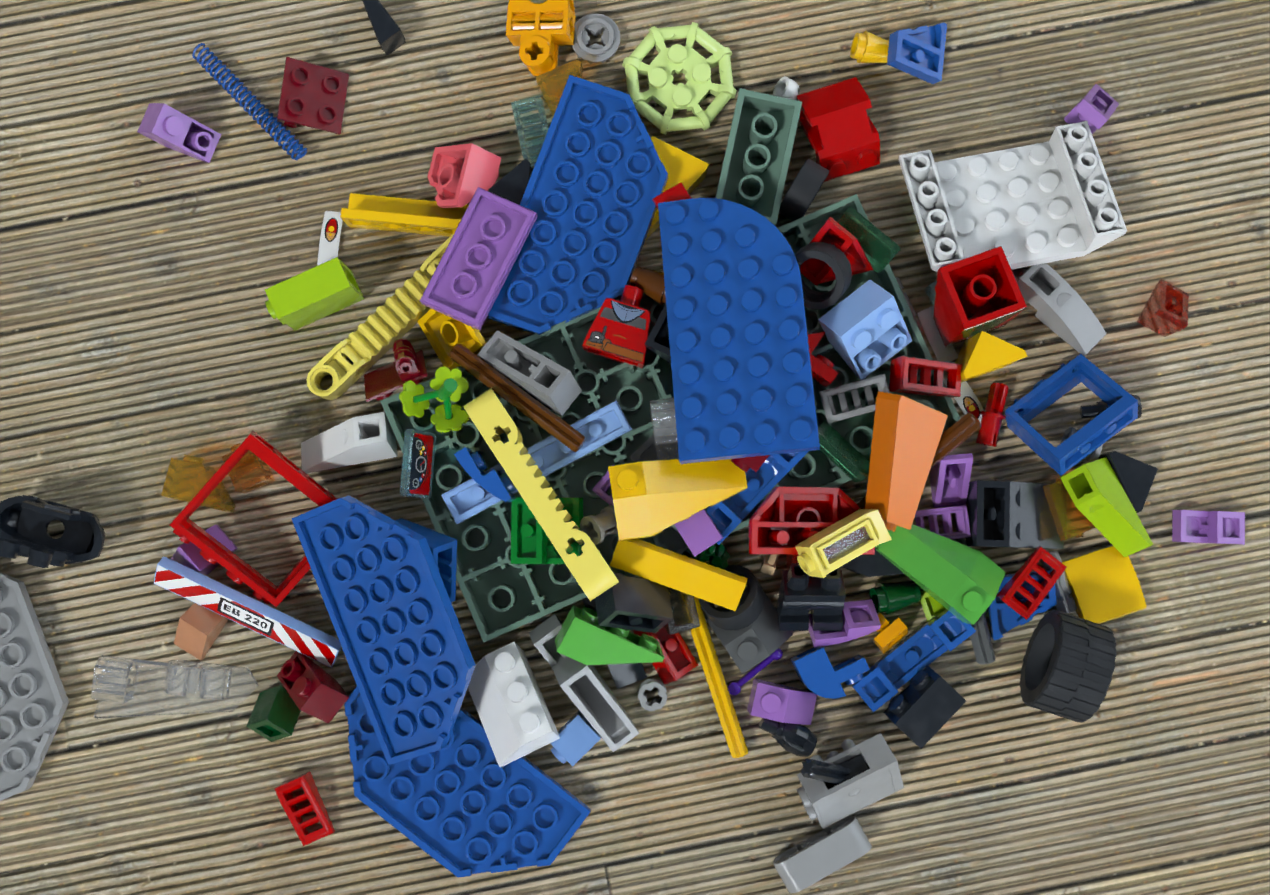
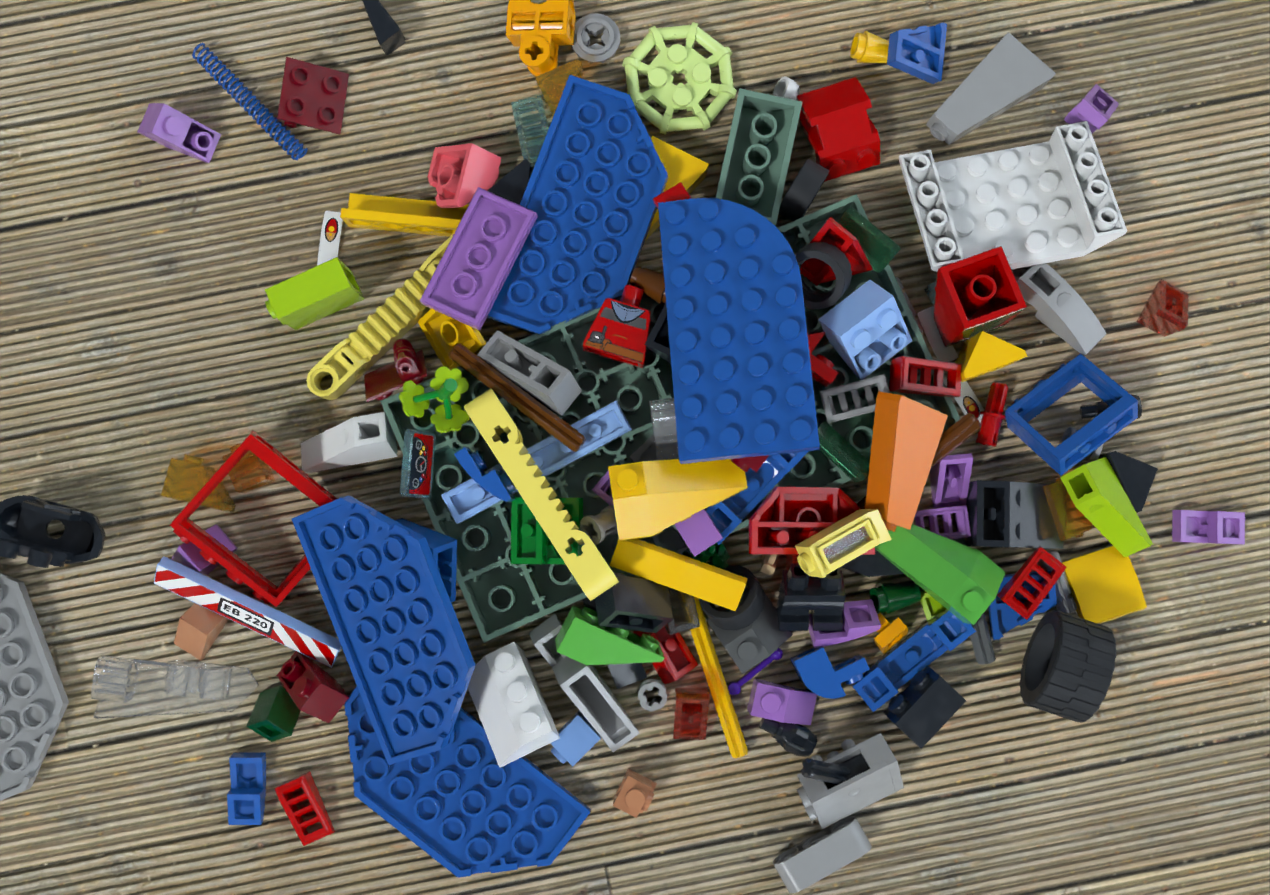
none -> blue slope [227,752,266,825]
none -> nougat brick [613,769,657,818]
none -> clear red slope [673,688,710,740]
none -> light grey slope [926,32,1056,145]

